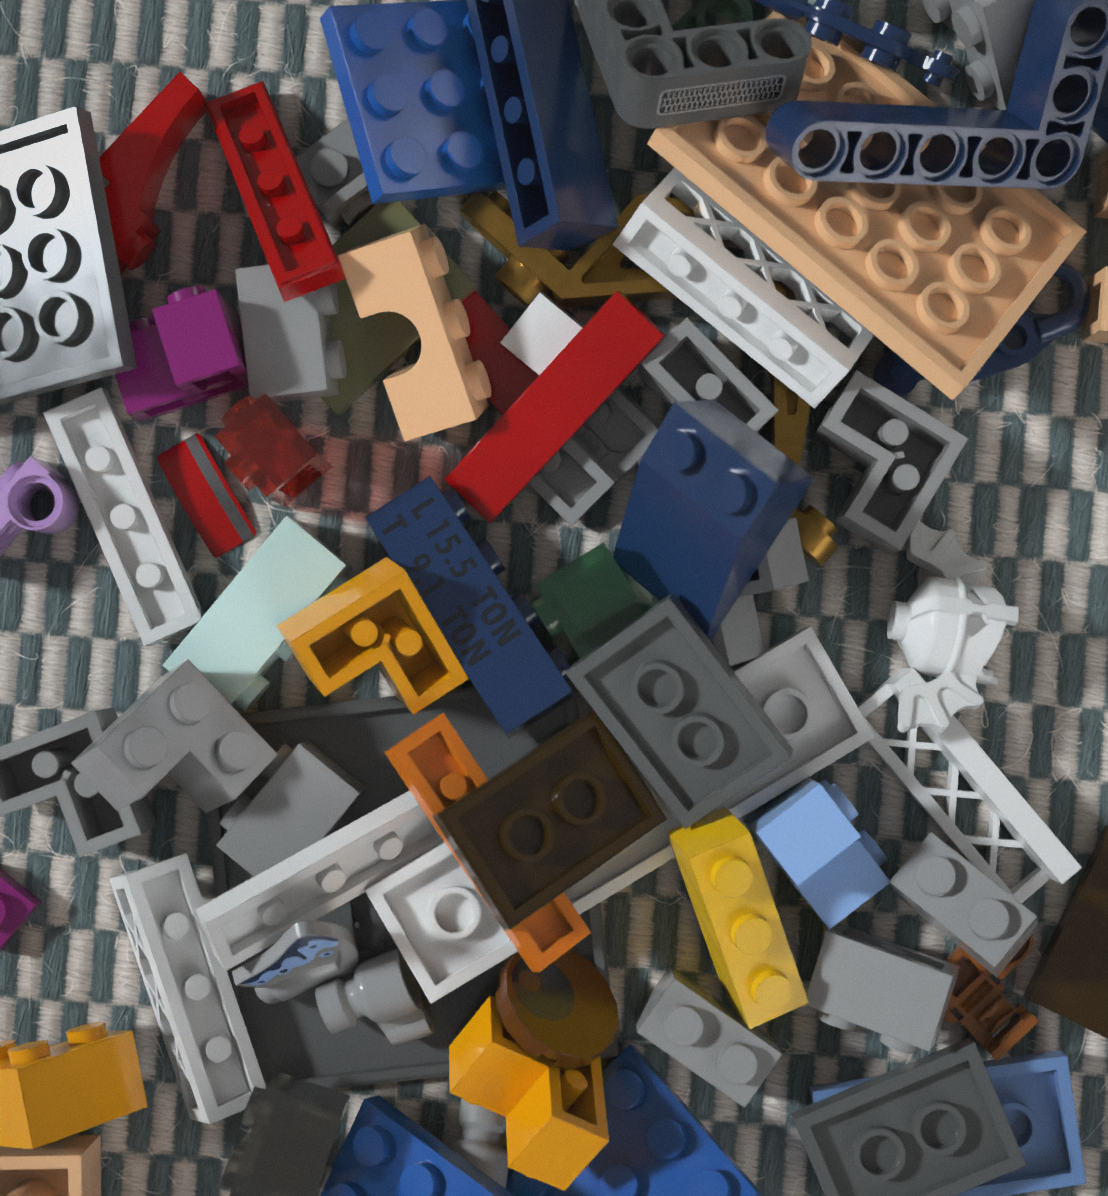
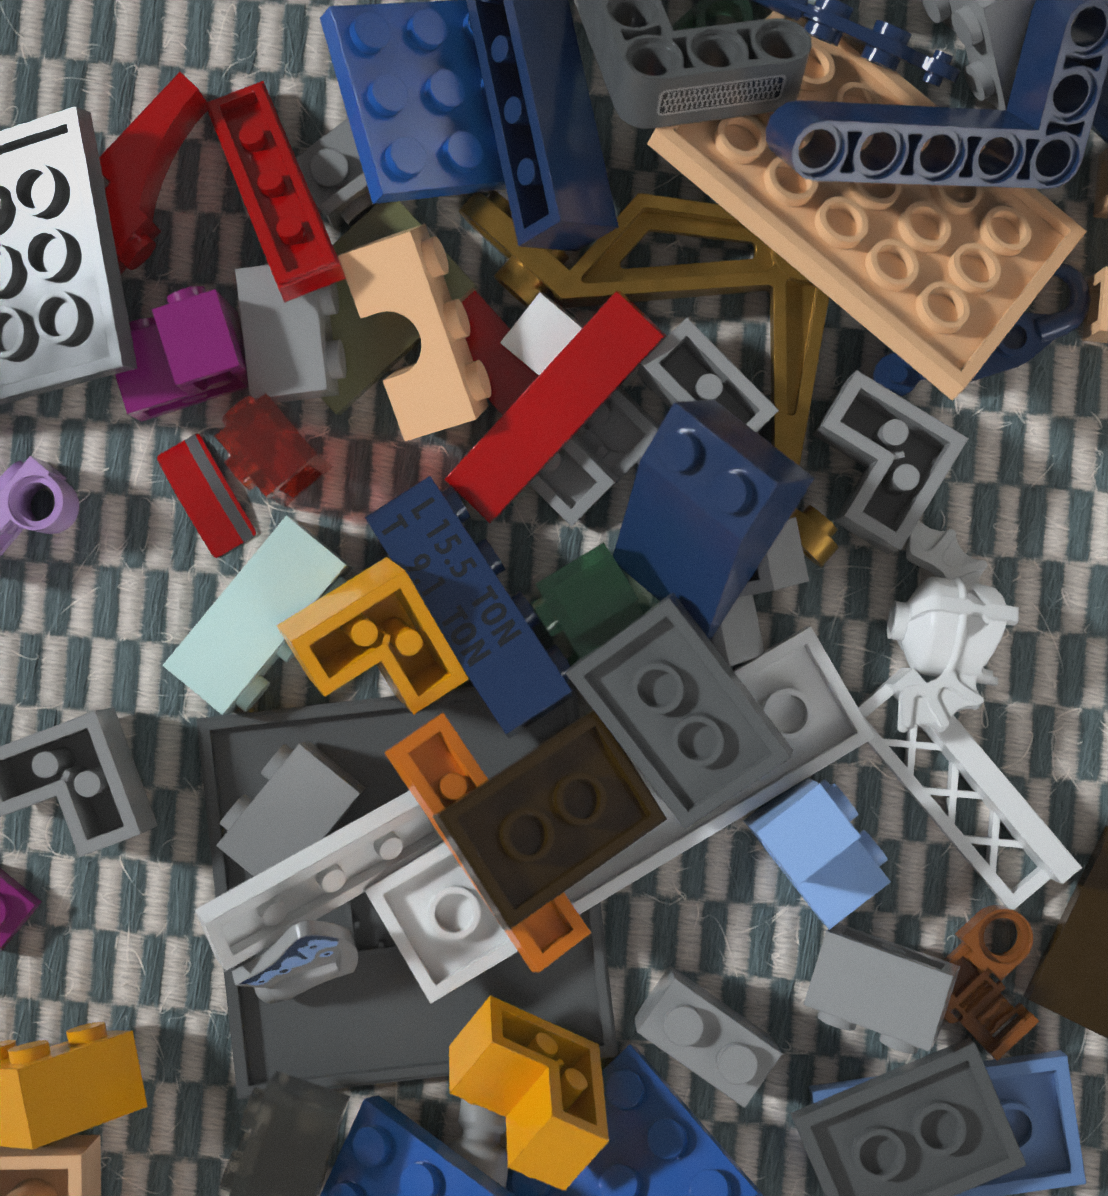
white plate [43,387,204,646] -> none
light grey brick [71,659,278,813] -> none
white fence [109,853,270,1125] -> none
light grey piece [315,948,434,1047] -> none
reddish brown tile [496,949,619,1069] -> none
white fence [613,167,874,409] -> none
yellow brick [666,807,809,1029] -> none
light grey brick [889,832,1038,977] -> none

